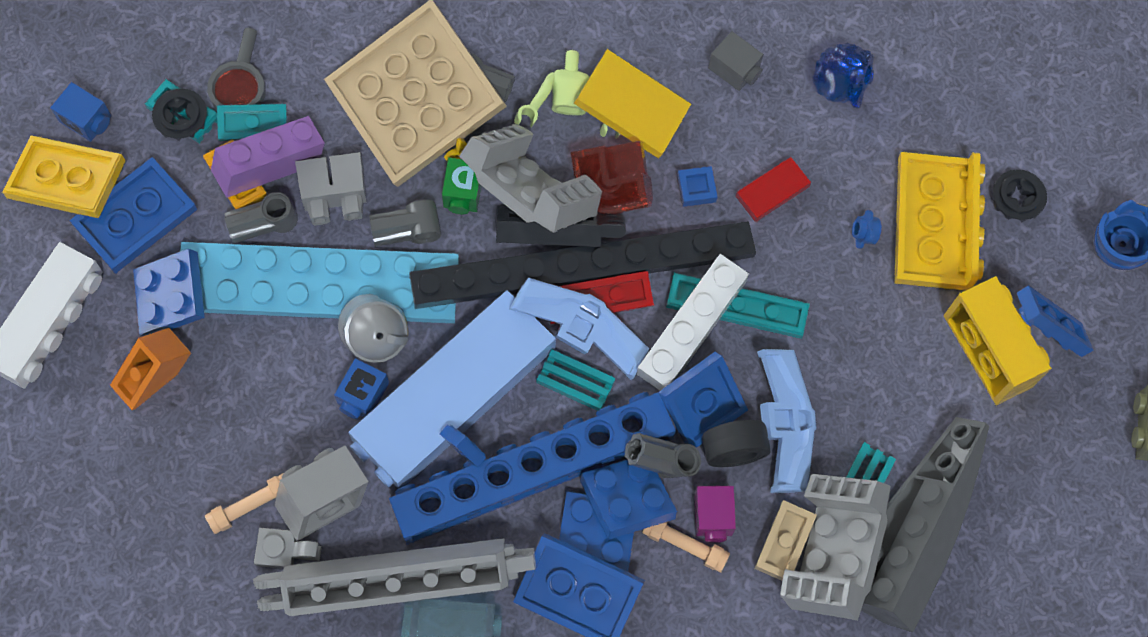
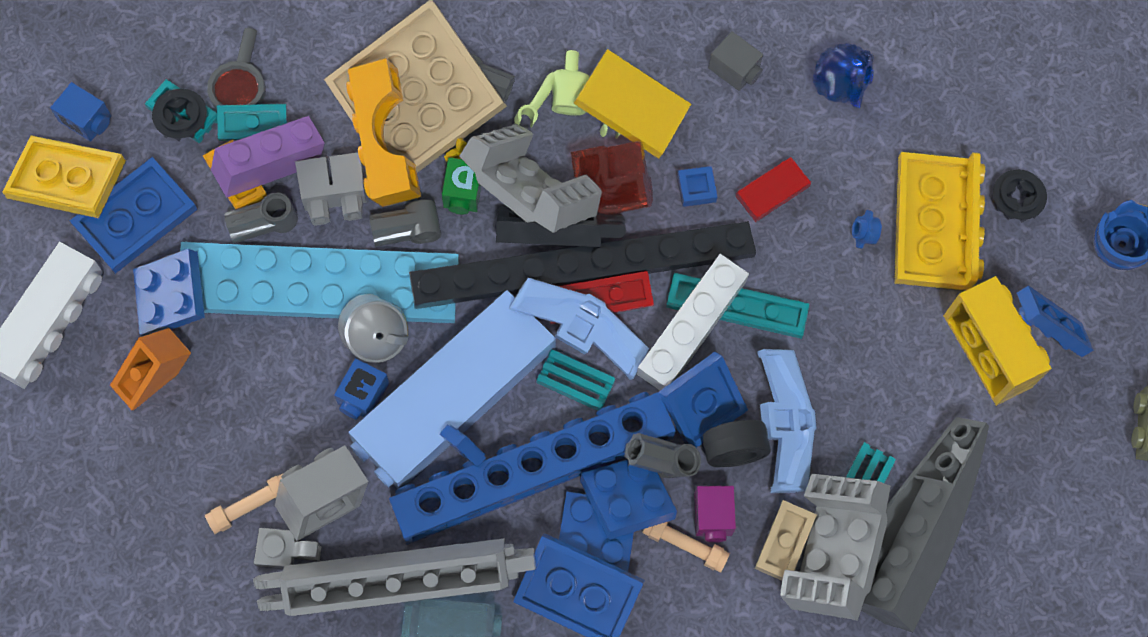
none -> light orange arch [346,58,421,207]

